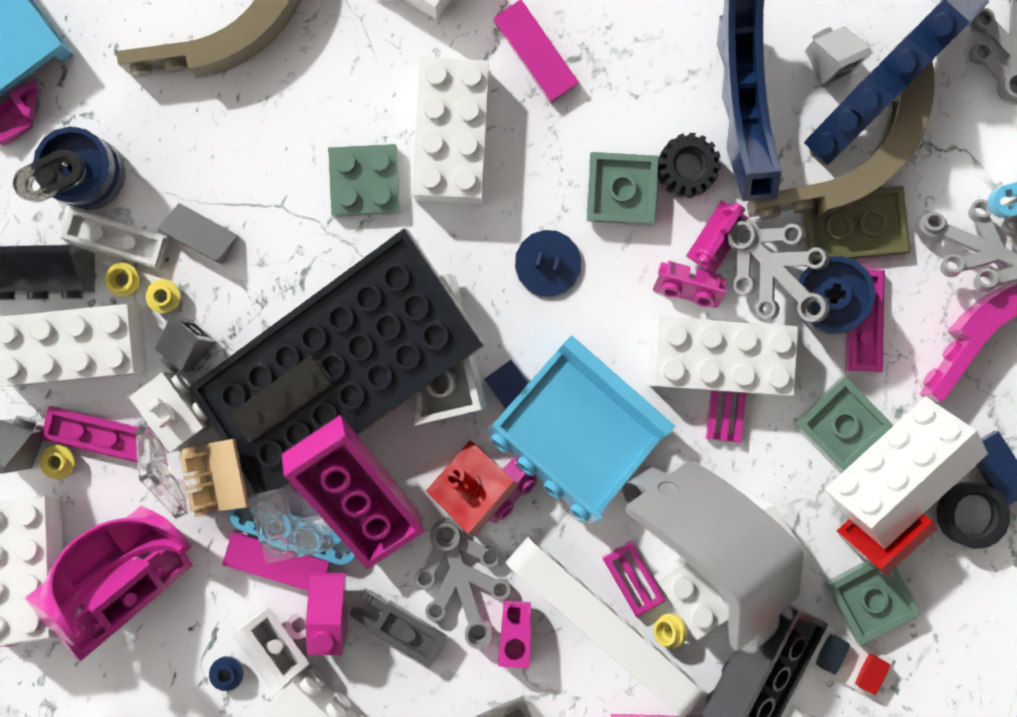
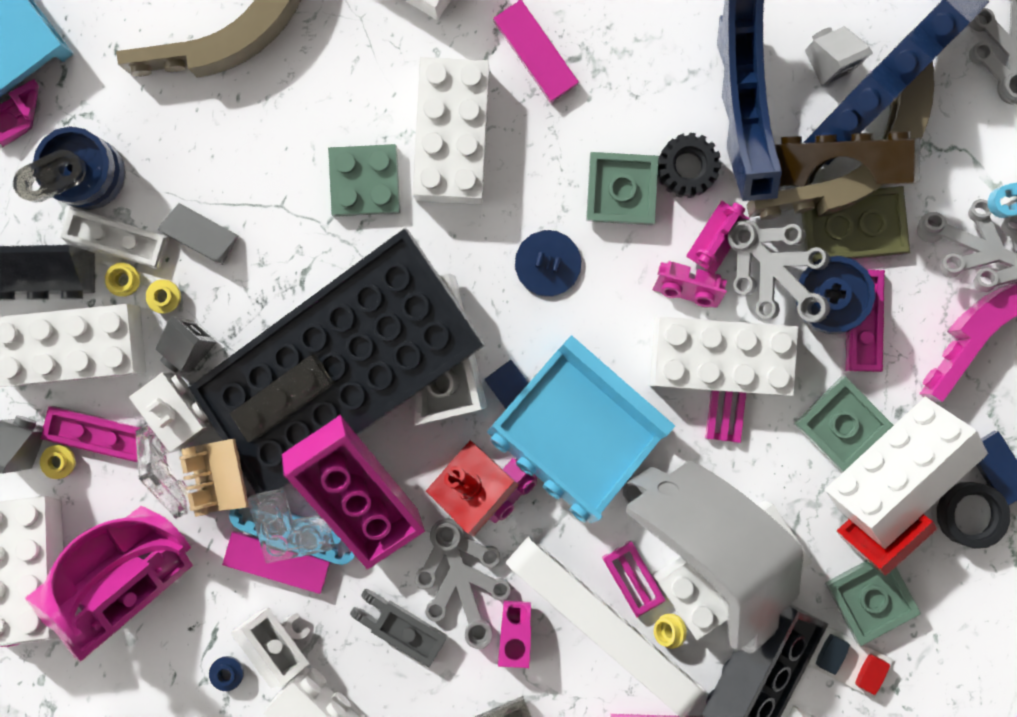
dark pink slope [305,572,348,656] -> none
none -> dark brown arch [774,131,920,187]

